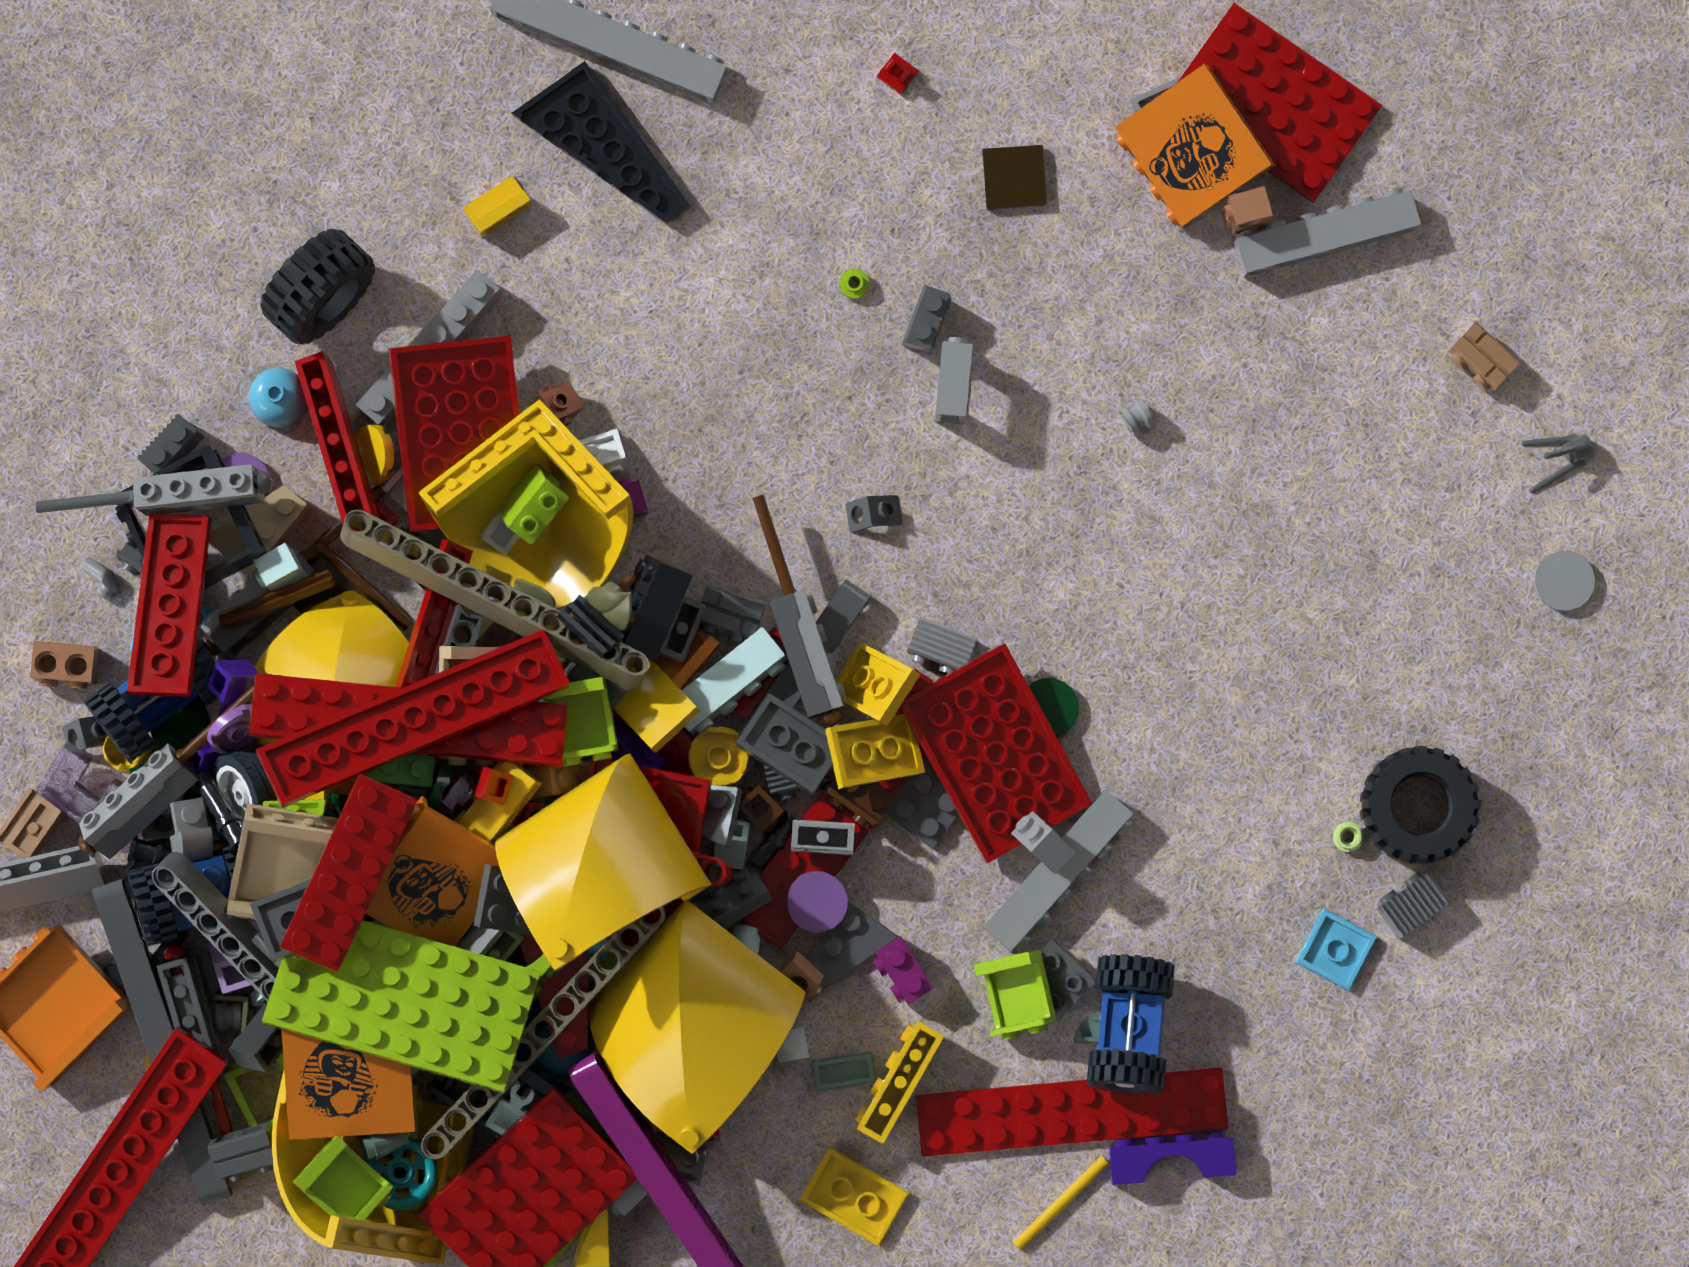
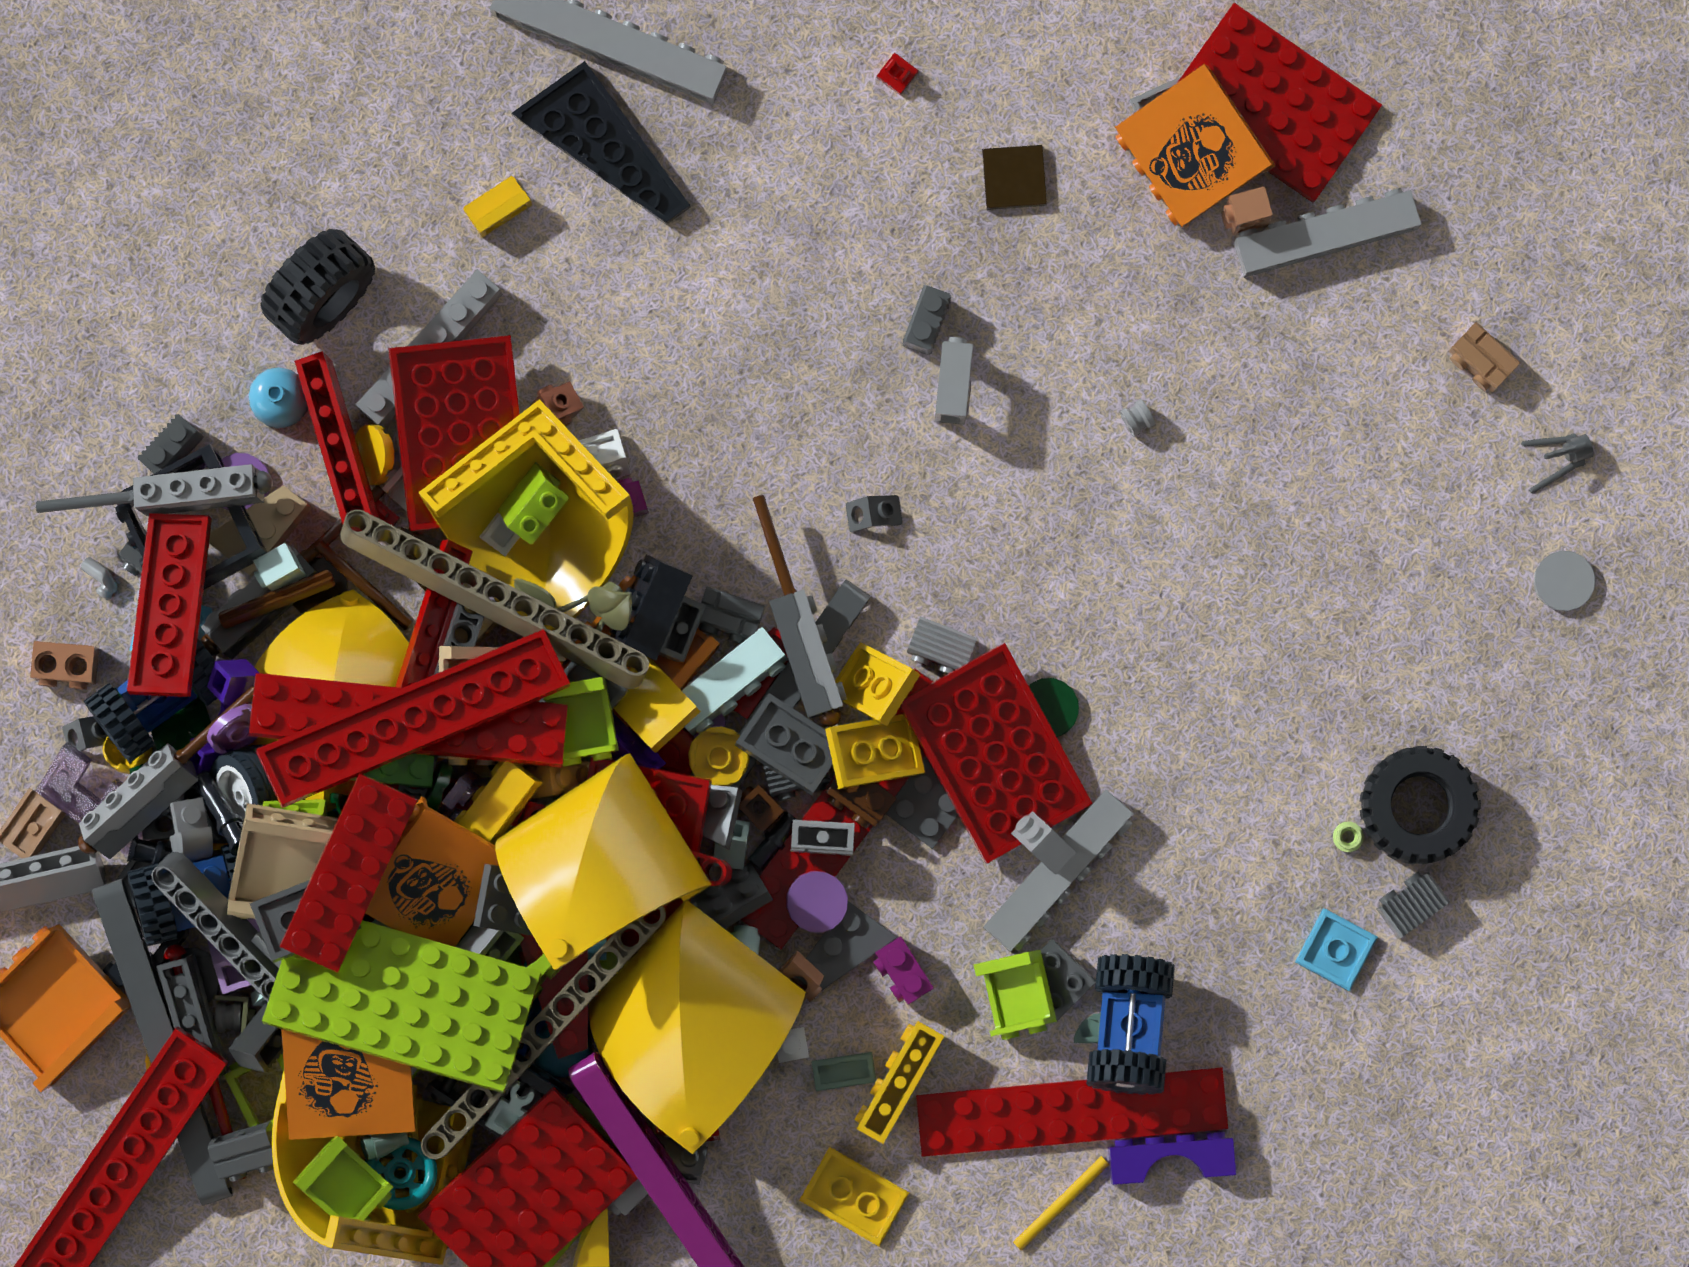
red tile [473,766,514,805] -> none
black tile [557,594,624,659] -> none
lime plate [839,268,869,299] -> none

